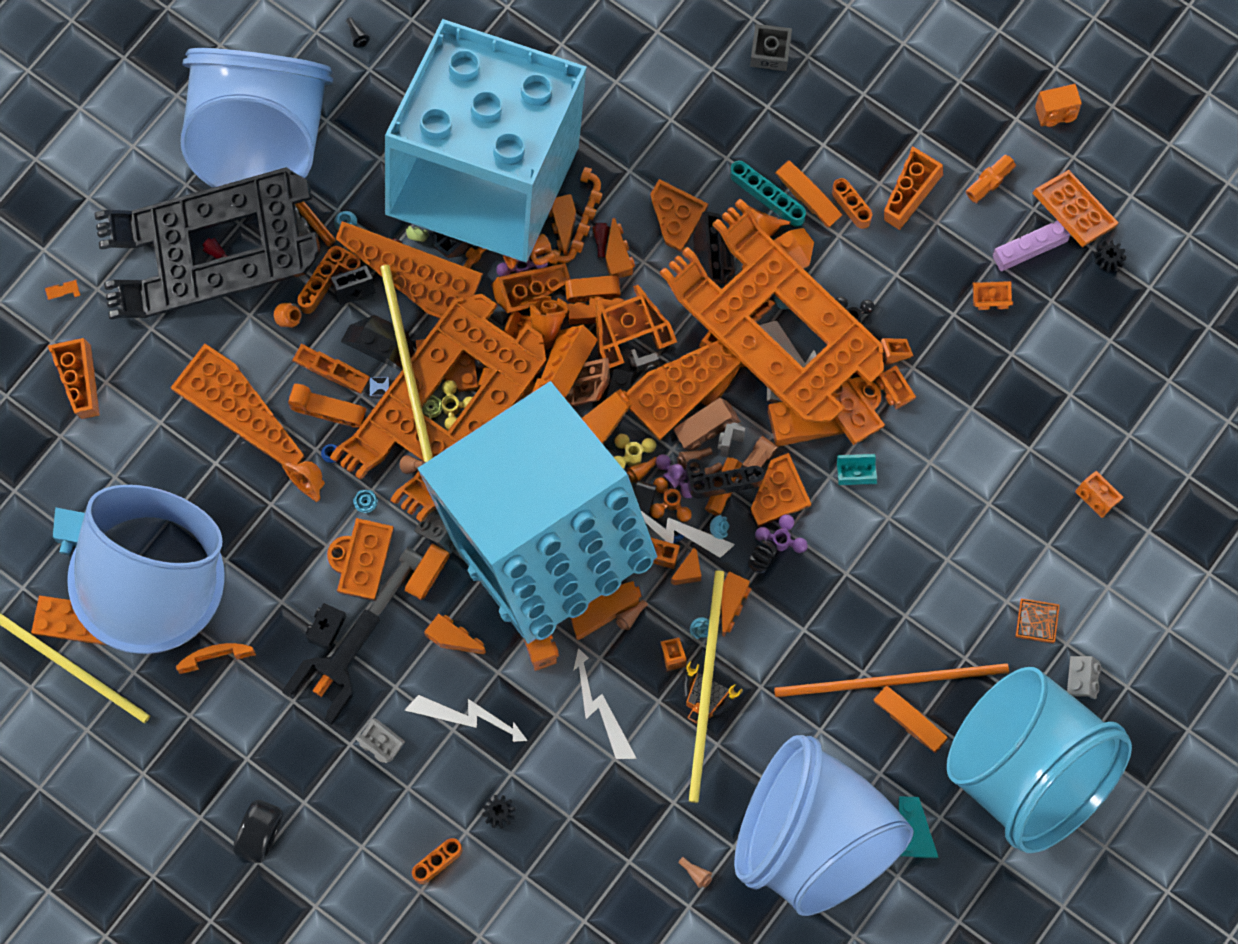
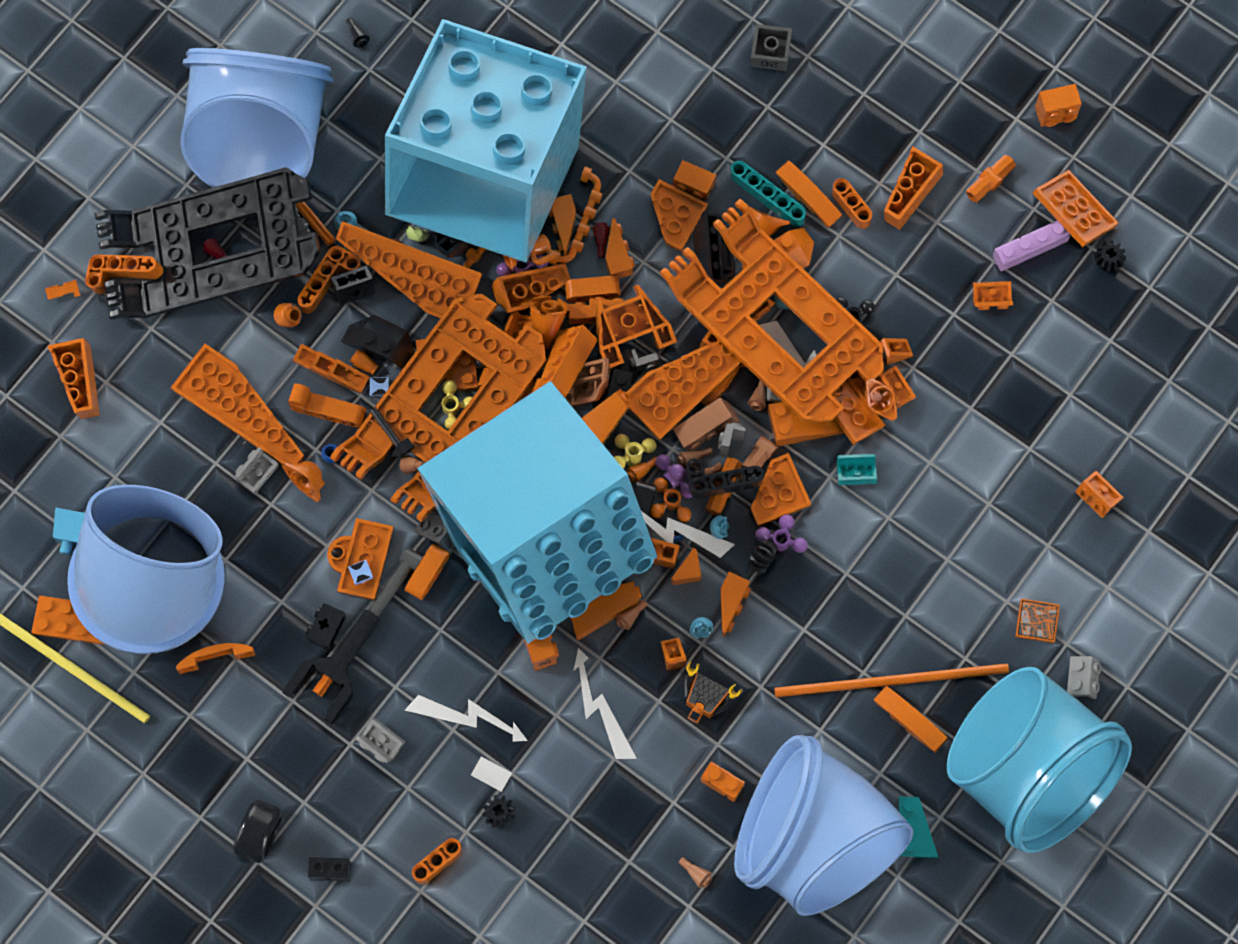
medium azure plate [353,490,378,513] -> none
light yellow piece [380,265,433,462] -> none
yellowish green plate [422,395,442,418] -> none
orange slope [424,614,486,654] -> none
light yellow piece [689,571,725,803] -> none
none -> orange beam [85,254,163,295]
none -> light grey bracket [235,447,279,494]
none -> black brick [308,857,351,882]
none -> light blue tile [348,560,374,586]
none -> orange cone [350,349,379,375]
none -> black piece [370,407,415,458]
none -> white sticker [471,757,512,792]
none -> orange brick [673,160,716,201]
none -> orange brick [700,761,745,802]
none -> nougat cone [748,380,766,411]
none -> orange hat [864,378,897,421]

